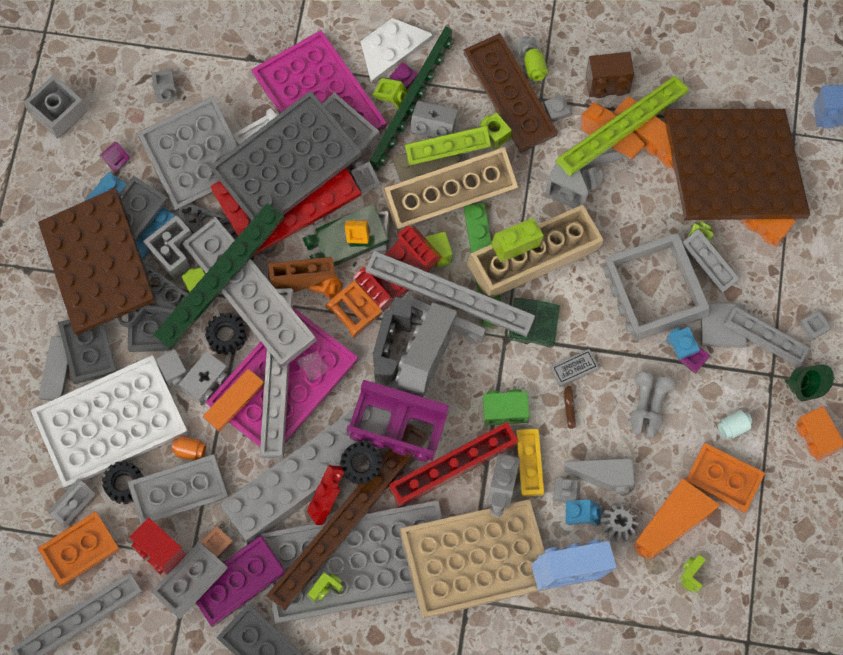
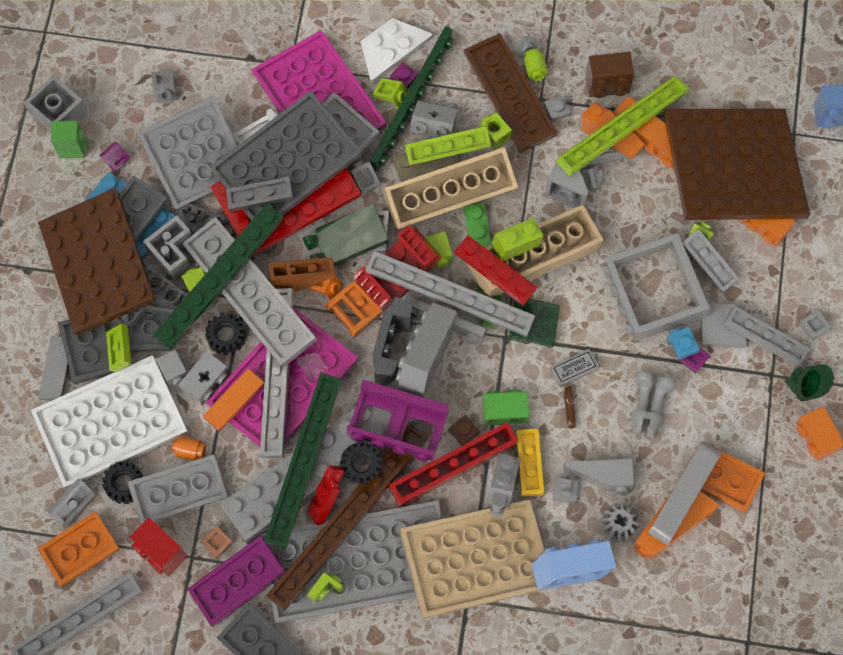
light grey plate [151,542,228,619] -> none
light orange tile [345,220,370,244] -> none
dark azure bracket [565,499,602,526] -> none
lime bracket [679,554,706,593] -> none
light aqua brick [718,410,753,439] -> none
none -> bright green brick [51,121,88,159]
none -> lime plate [106,323,131,372]
none -> flat silver plate [226,176,294,212]
none -> dark green plate [264,373,342,550]
none -> reddish brown plate [448,415,480,446]
none -> red plate [454,235,538,306]
none -> light grey beam [648,441,722,545]

